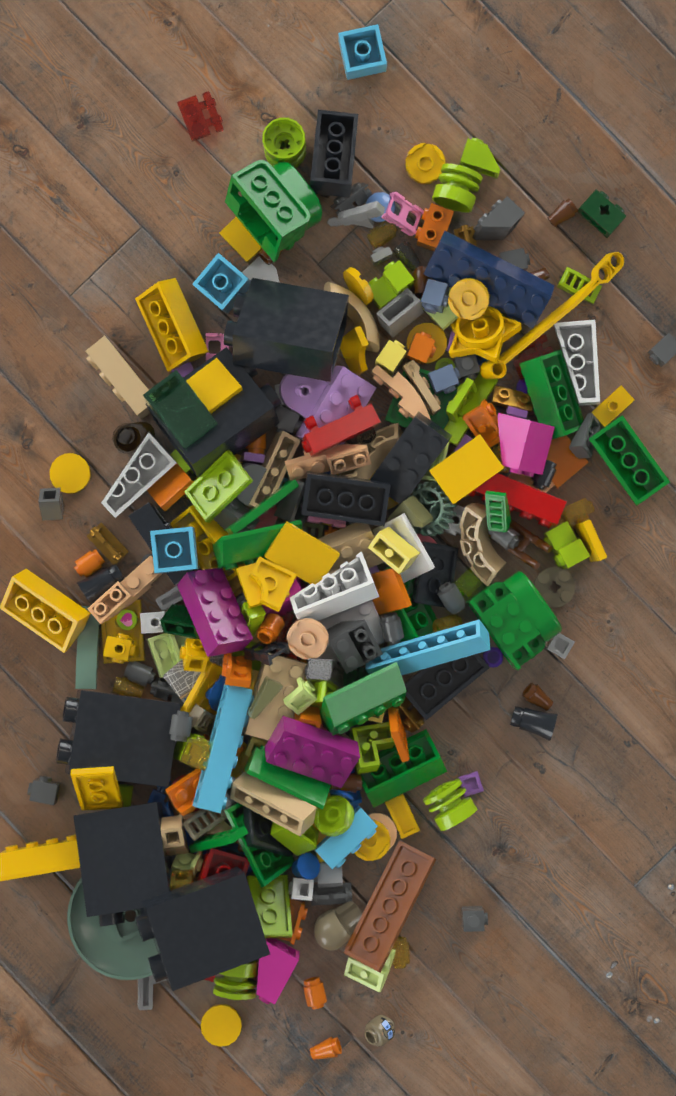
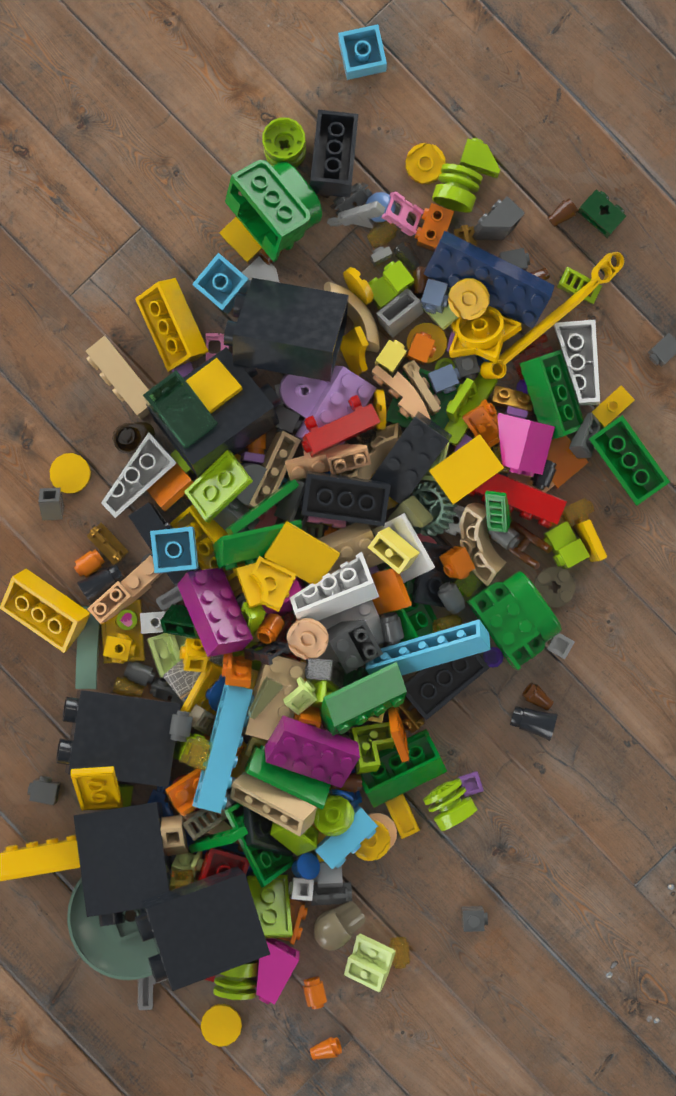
clear red plate [177,91,224,142] -> none
dark orange plate [343,840,437,973] -> none
dark tan head [364,1015,395,1047] -> none
none -> yellow tile [373,389,386,430]
none -> orange brick [439,546,475,580]

